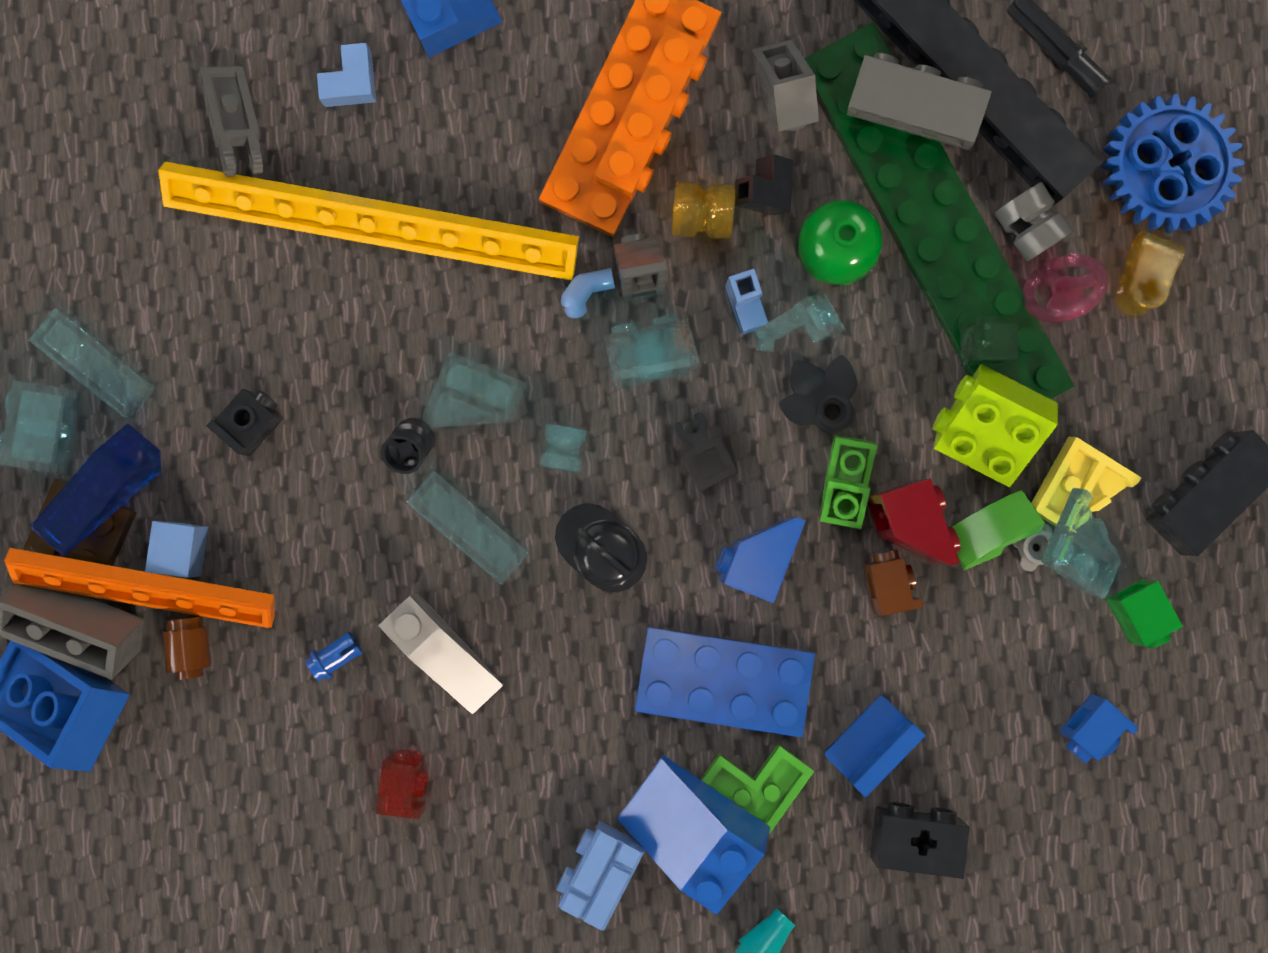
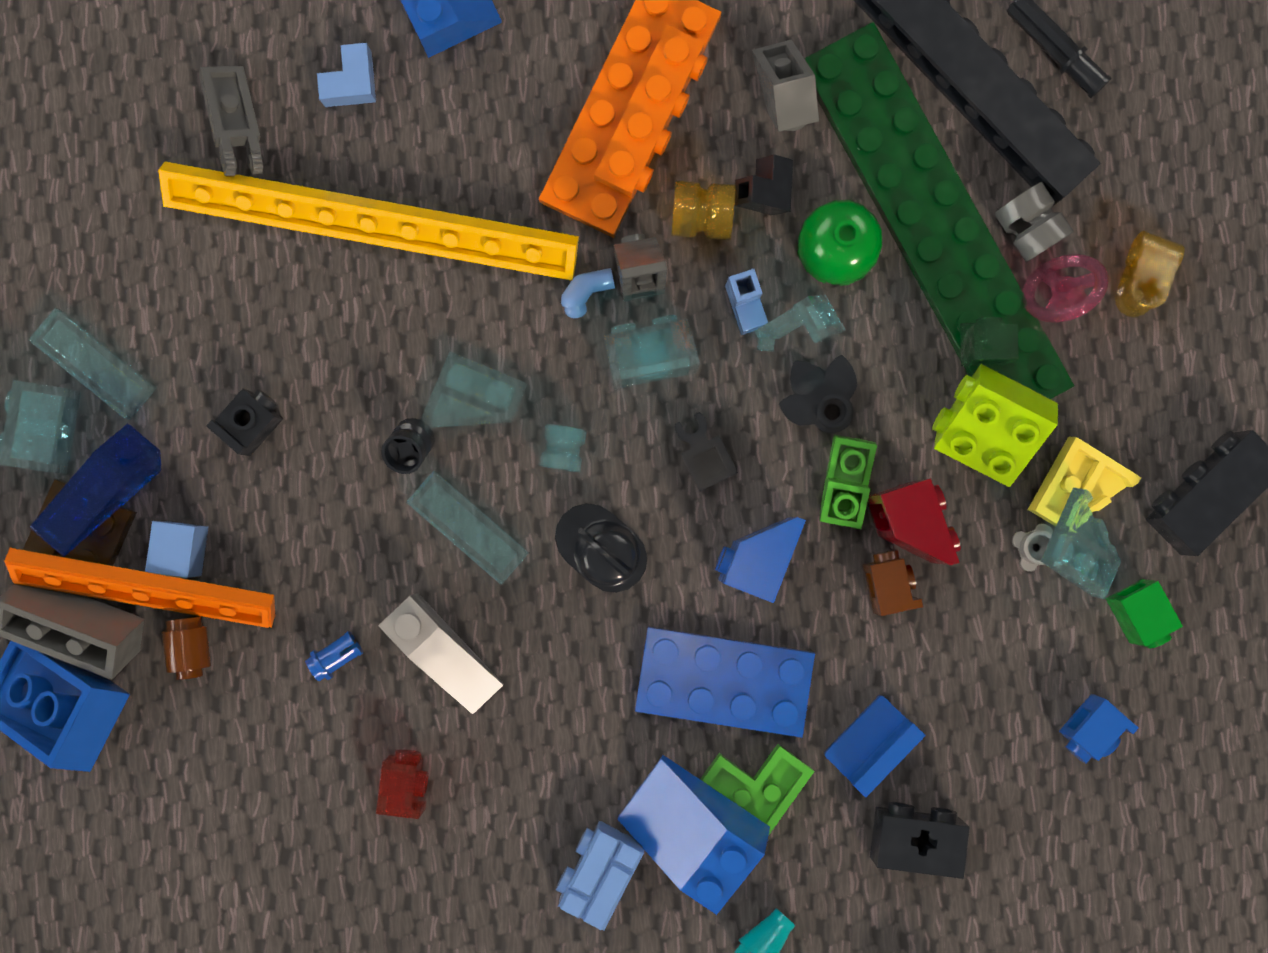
dark grey brick [847,53,992,150] -> none
bright green slope [953,490,1045,571] -> none
blue gear [1100,94,1244,234] -> none

